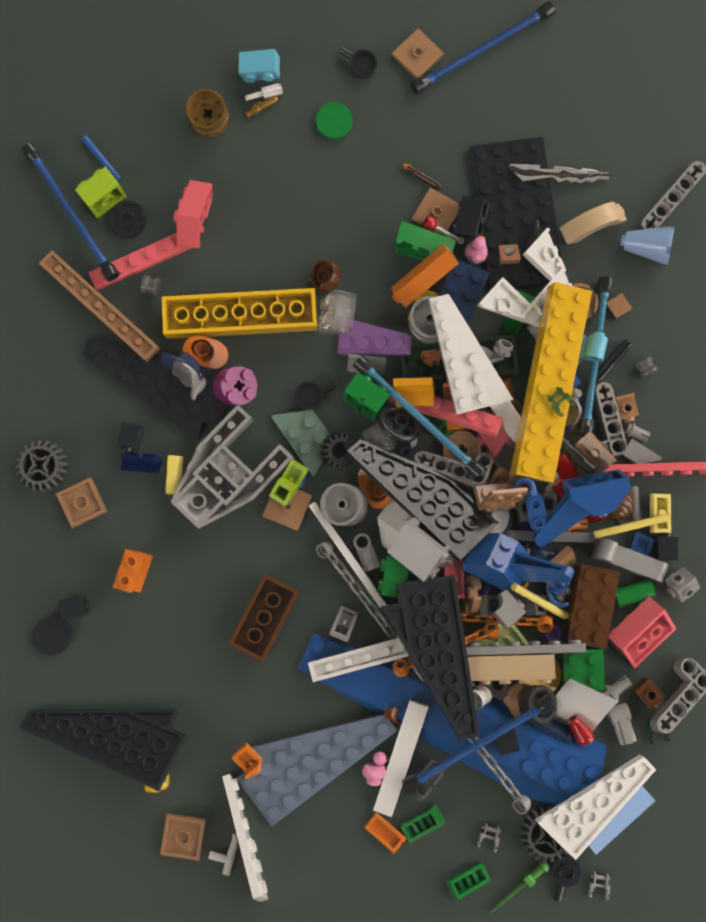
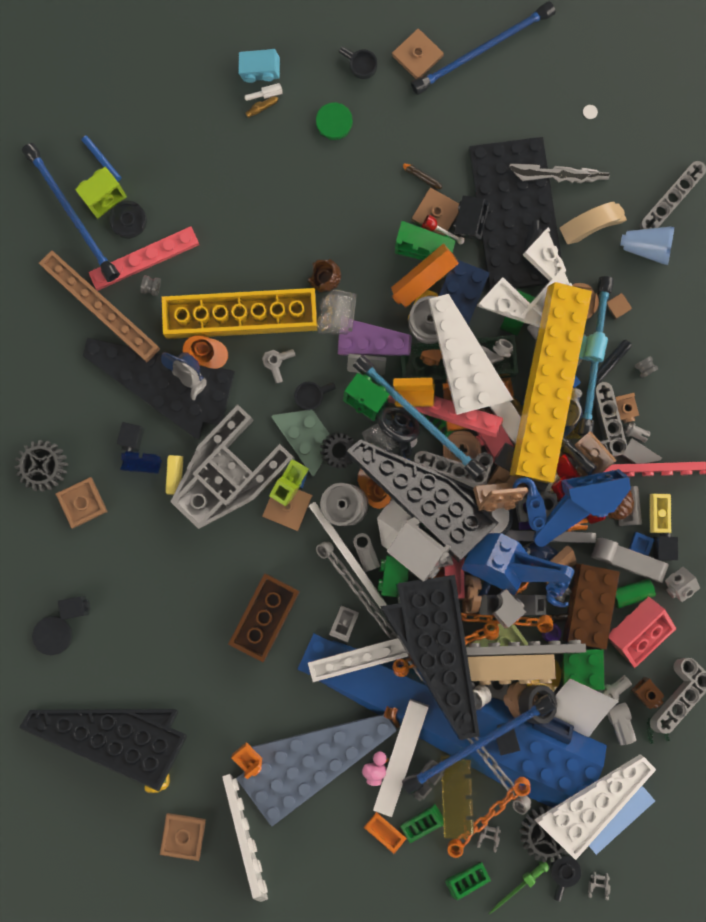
orange panel [113,549,153,593] -> none
coral wedge [174,180,212,248] -> none
pearl gold wheel [186,89,229,138] -> none
white piece [208,833,238,876] -> none
magenta brick [213,366,257,405] -> none
bright pink animal [465,236,488,264] -> none
nougat slope [498,244,520,265] -> none
light yellow bar [511,583,569,620] -> none
clear green piece [547,387,576,417] -> none
red cone [568,715,594,746] -> none
light yellow bar [593,513,671,539] -> none
none -> light grey piece [262,349,295,383]
none -> clear yellow windscreen [441,756,474,839]
none -> orange piece [447,777,530,858]
none -> white sticker [583,105,598,119]

